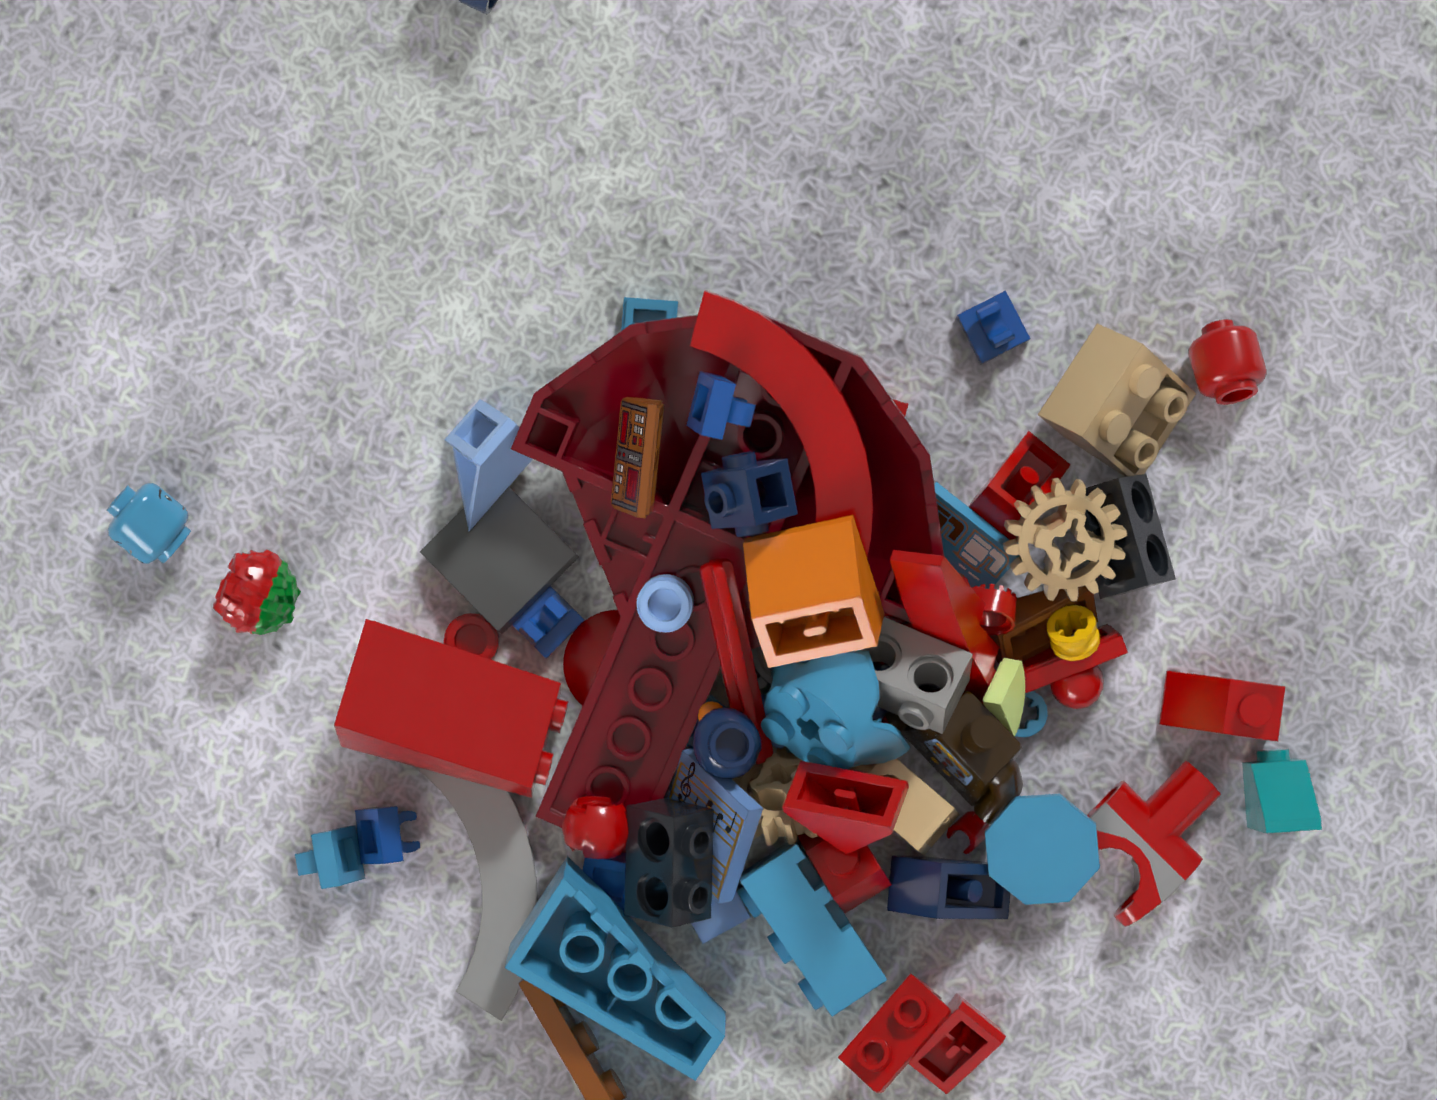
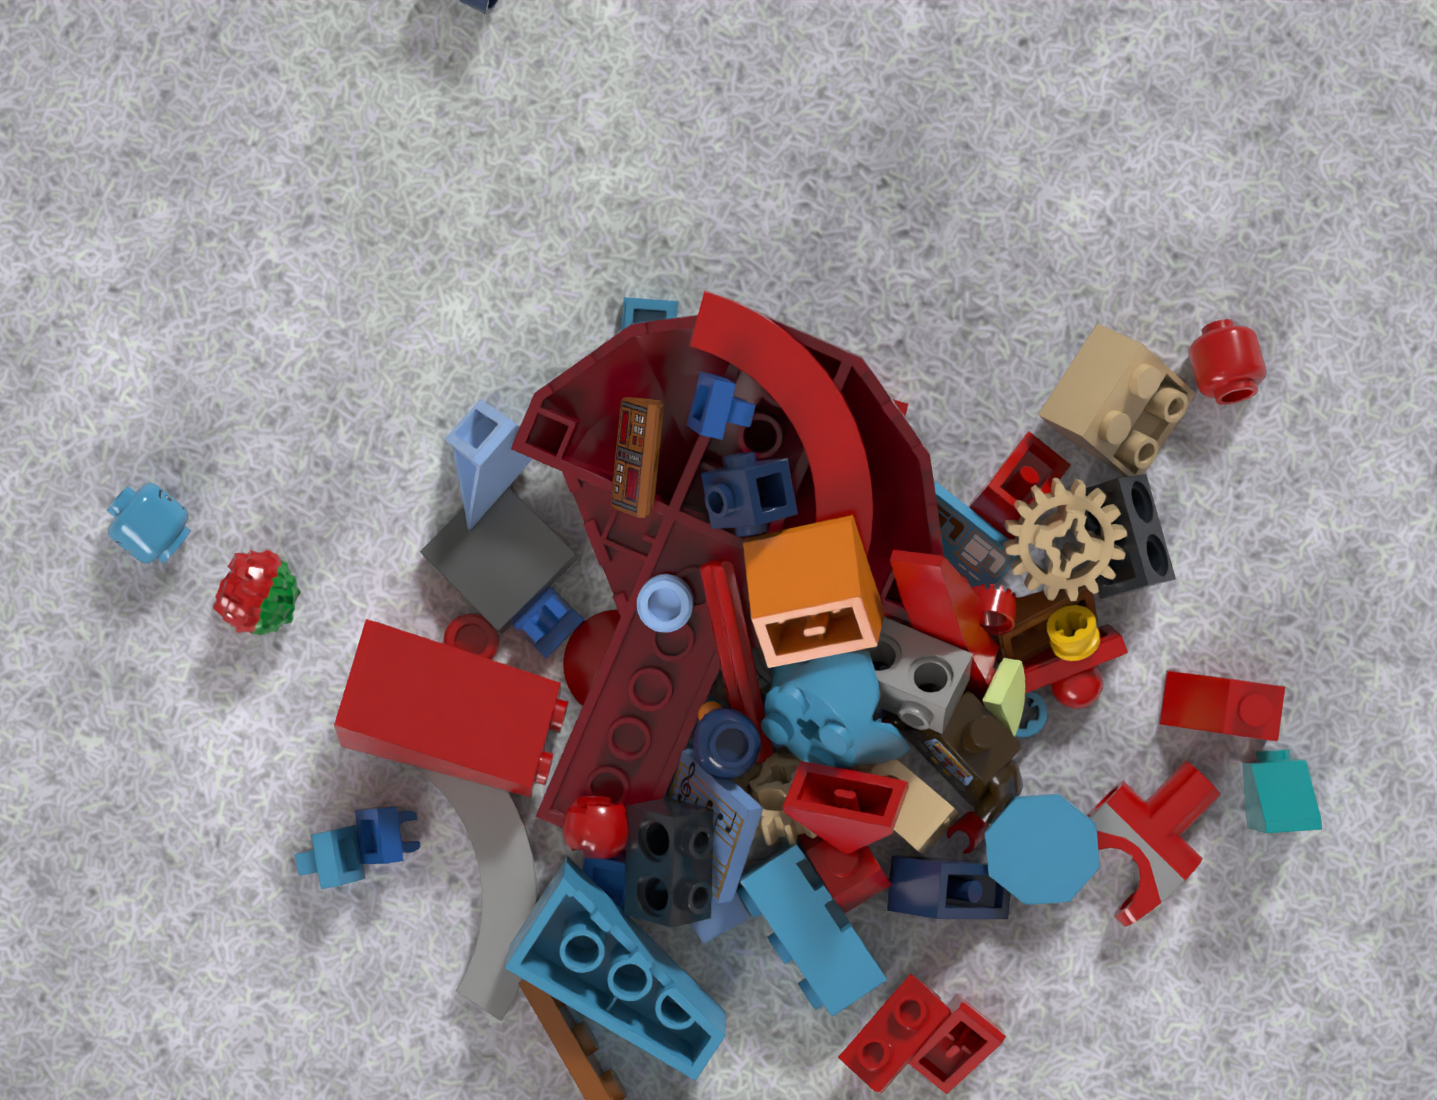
blue tile [956,290,1031,365] -> none

